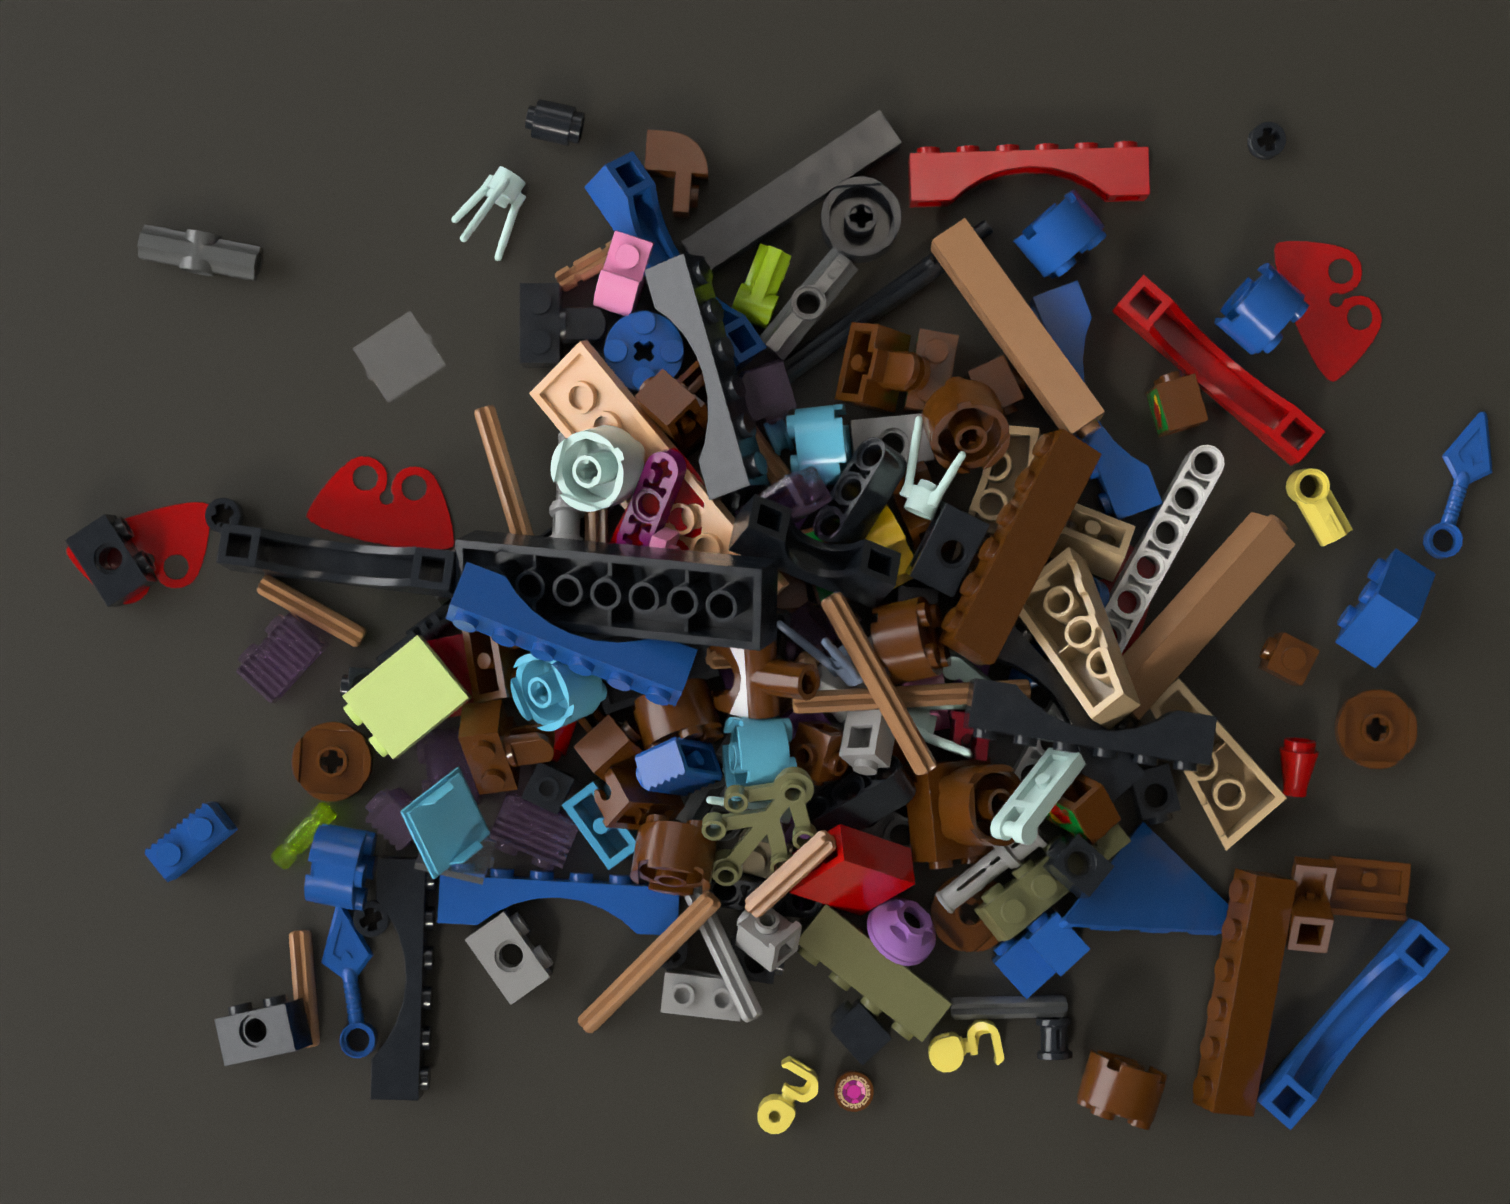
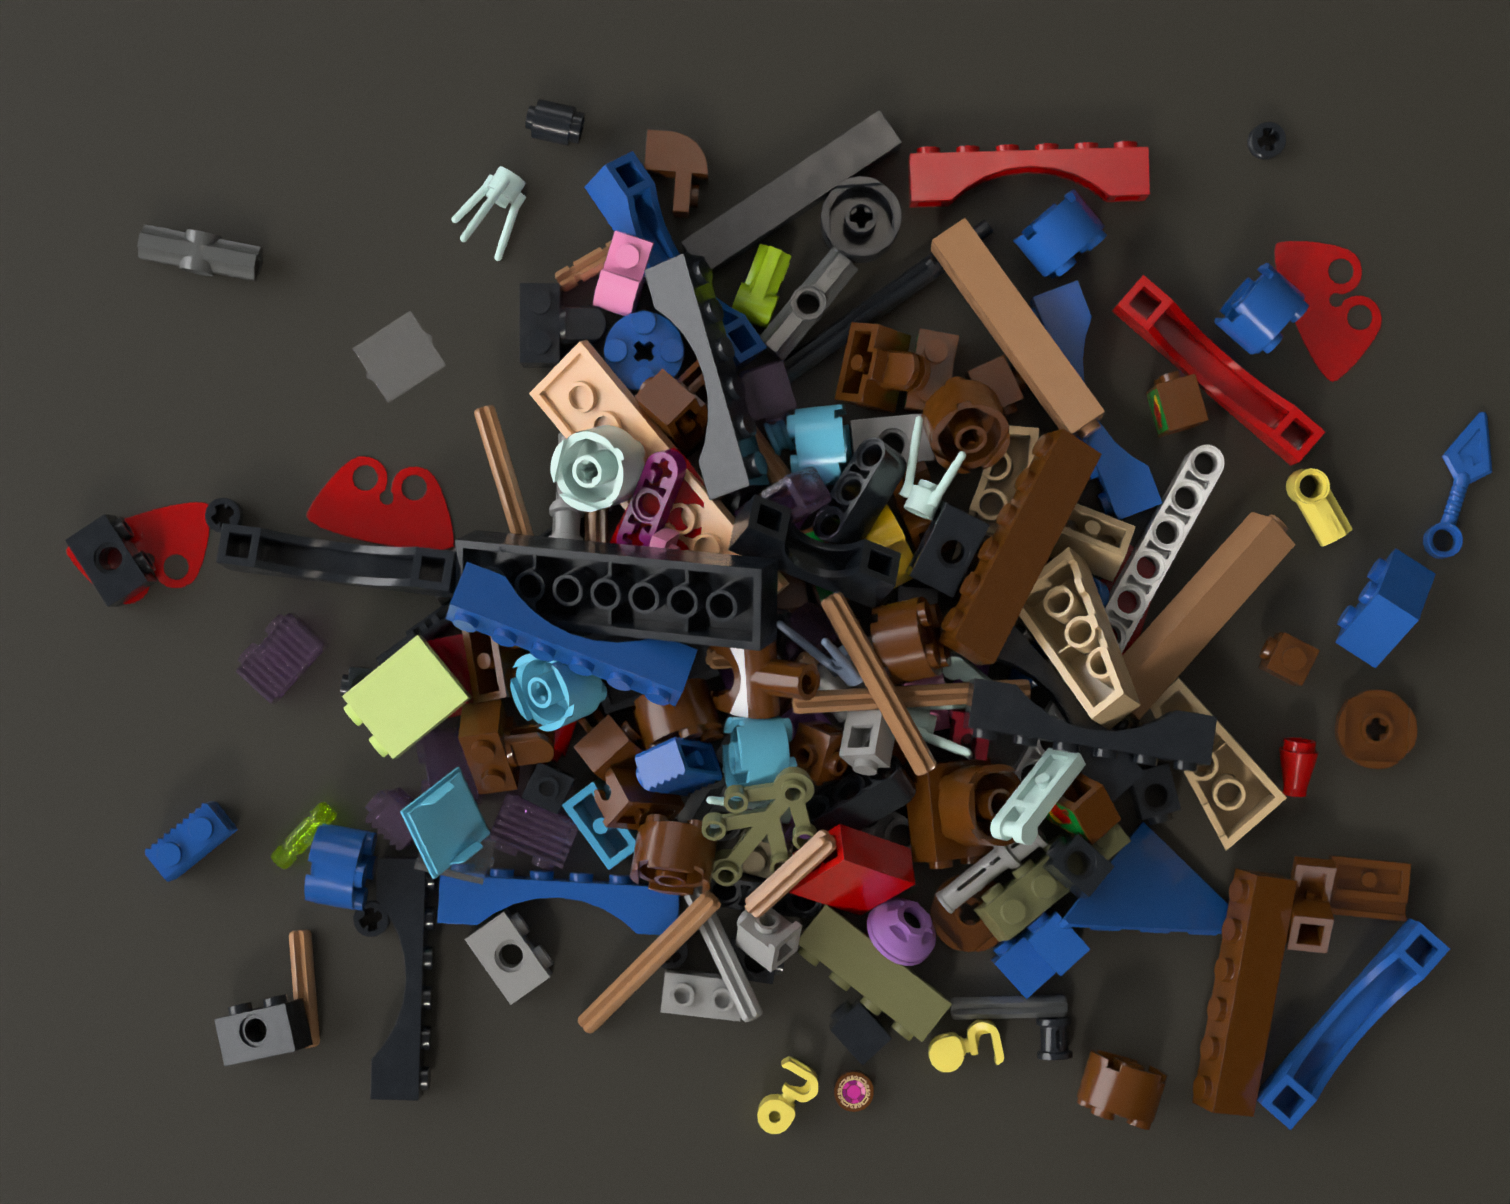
medium nougat axle [257,575,367,647] -> none
reddish brown plate [292,722,373,801] -> none
blue piece [321,907,378,1058] -> none

